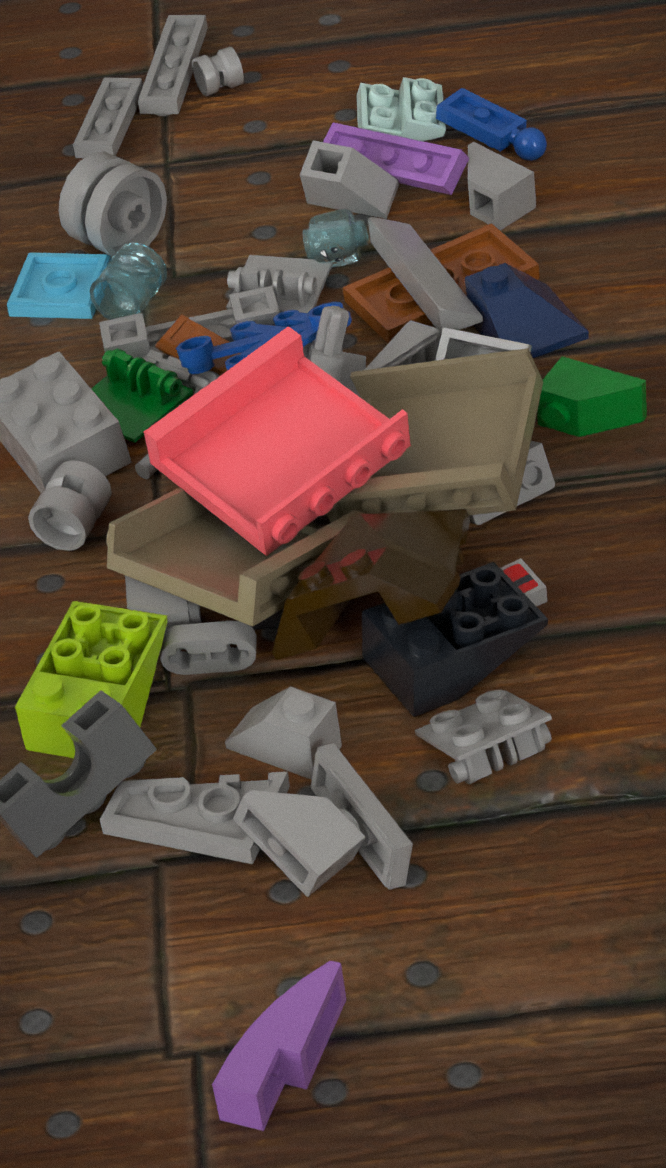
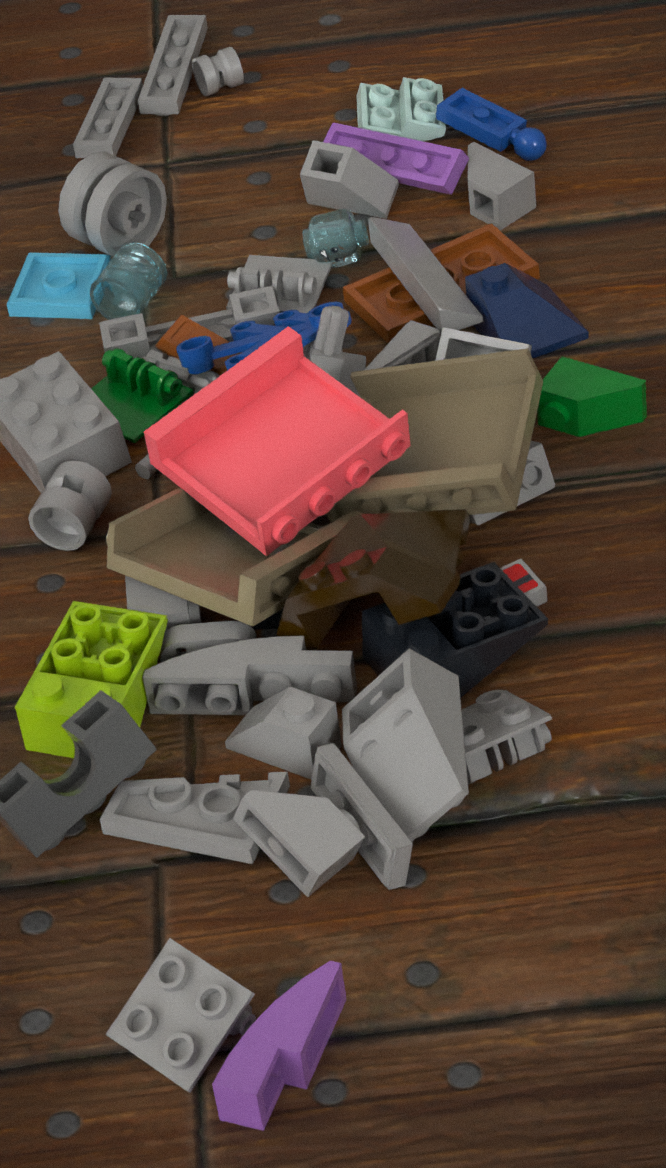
none -> light grey hinge [106,938,256,1093]
none -> light grey slope [143,636,357,715]
none -> light grey slope [342,649,469,842]

